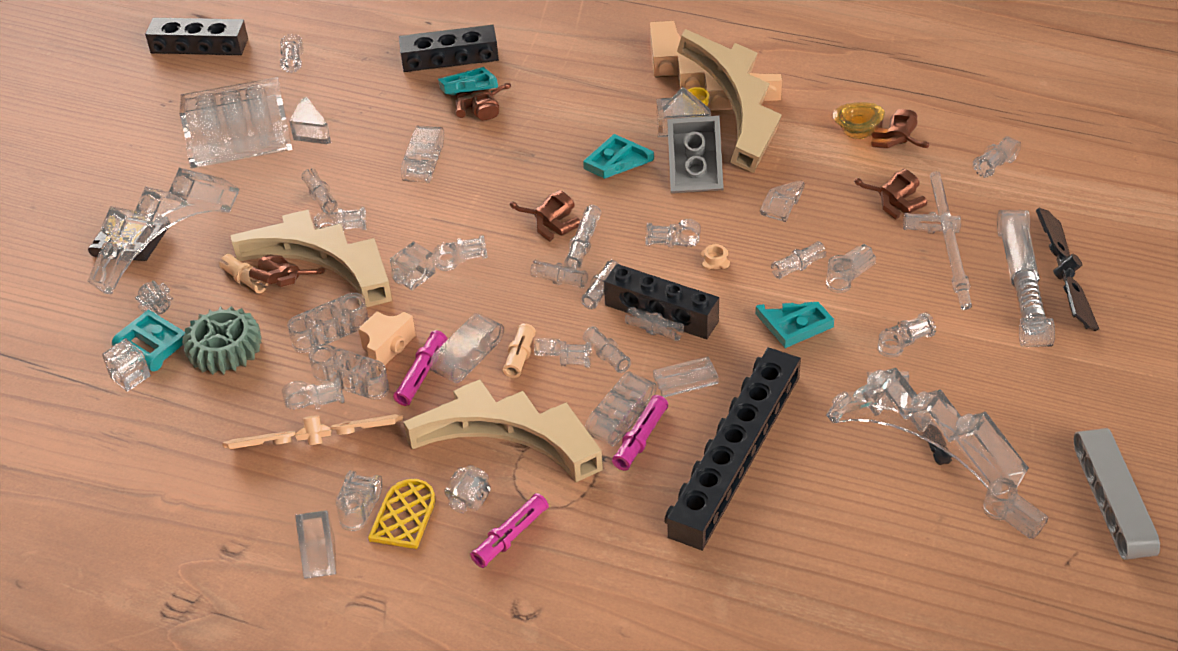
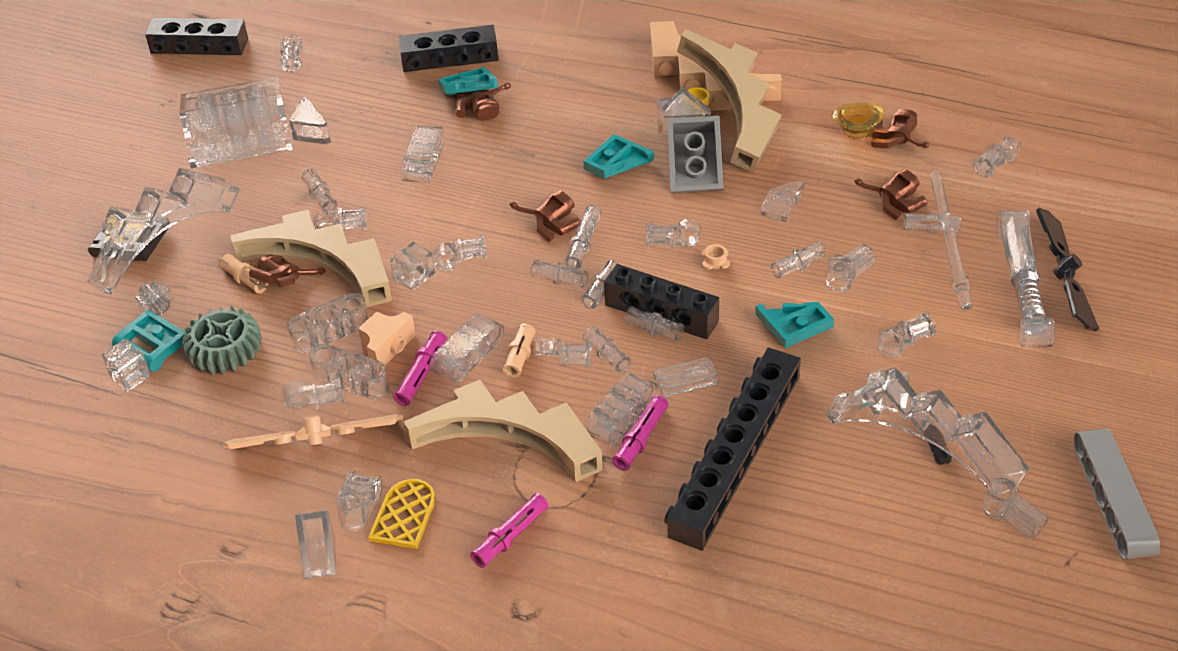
clear head [444,465,491,514] -> none

